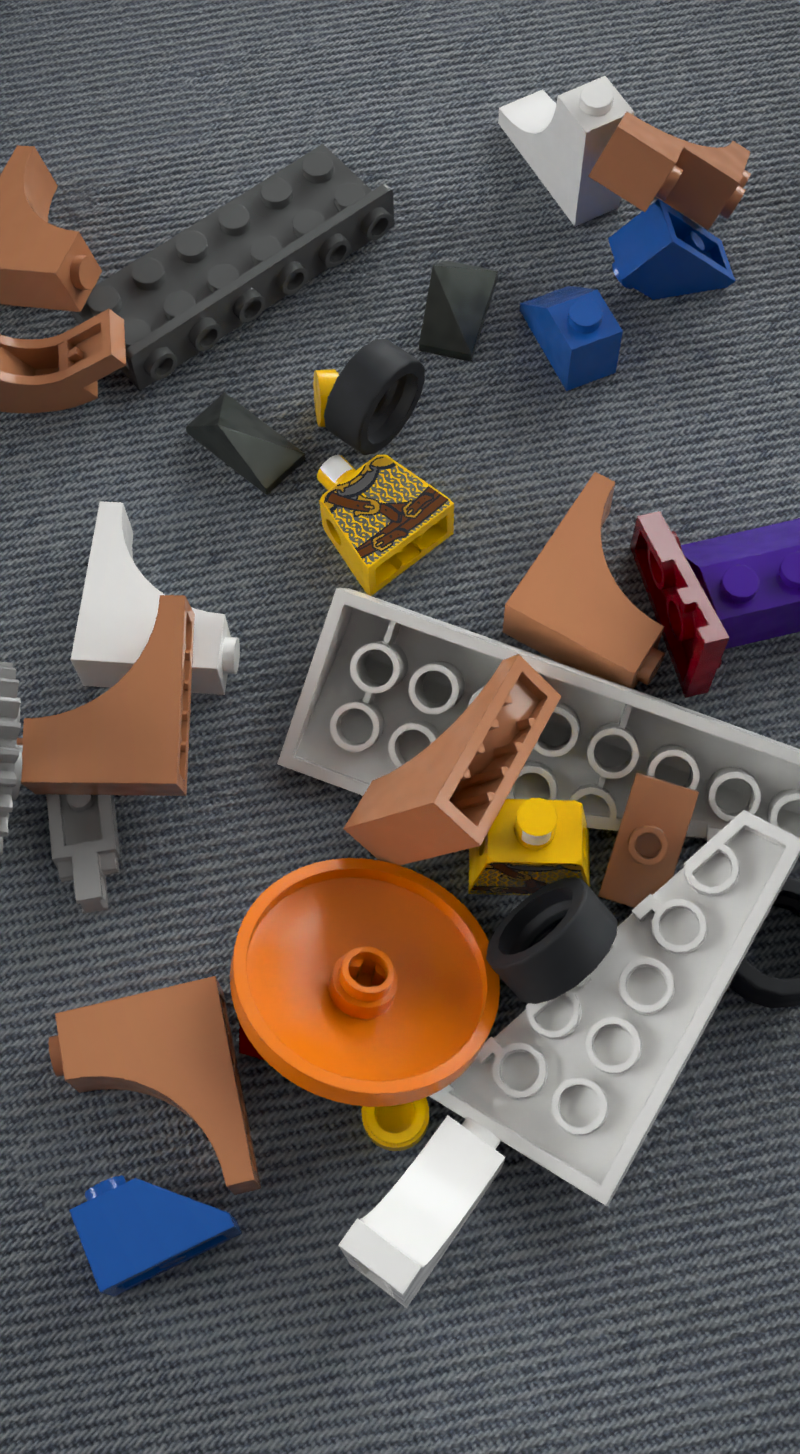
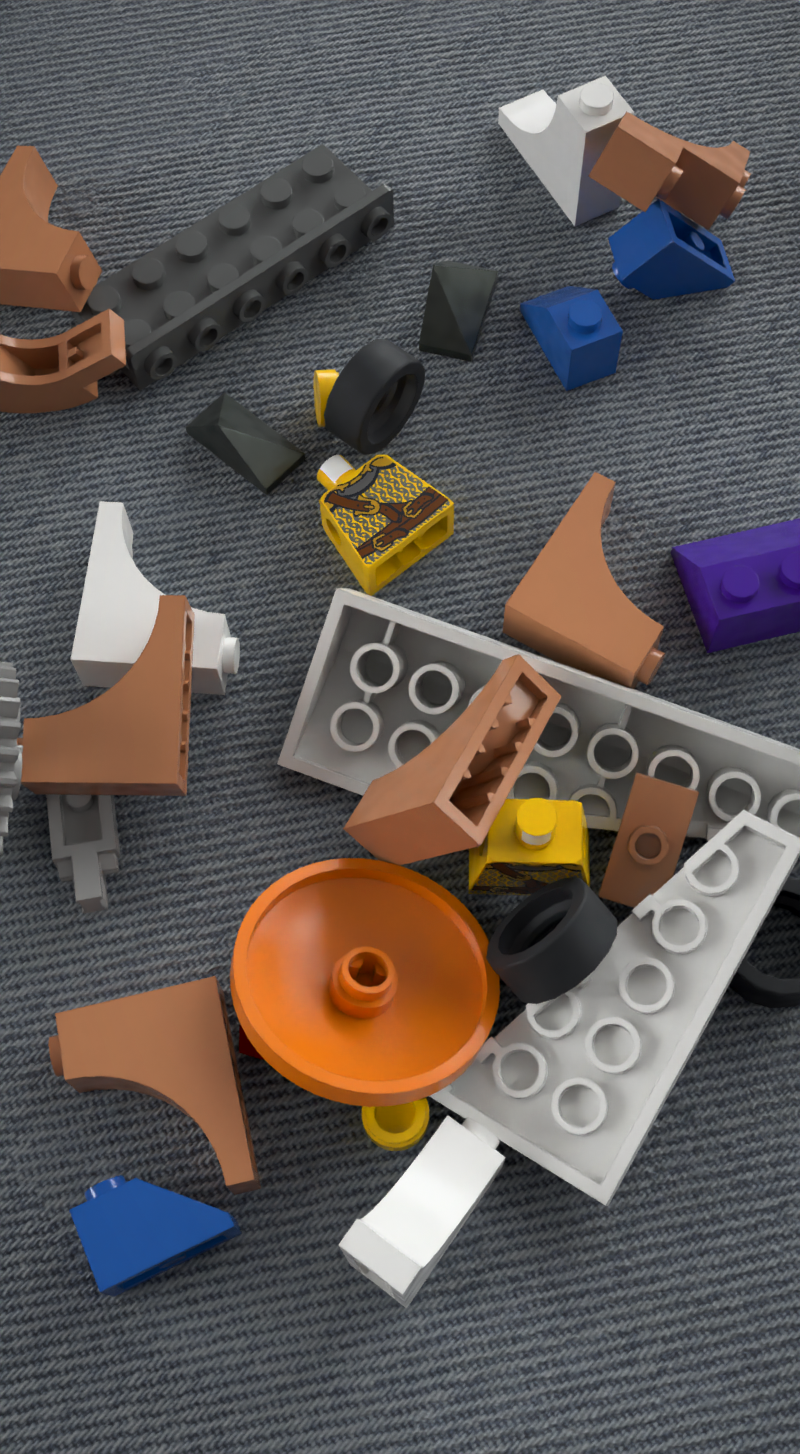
dark red wing [630,511,729,698] -> none

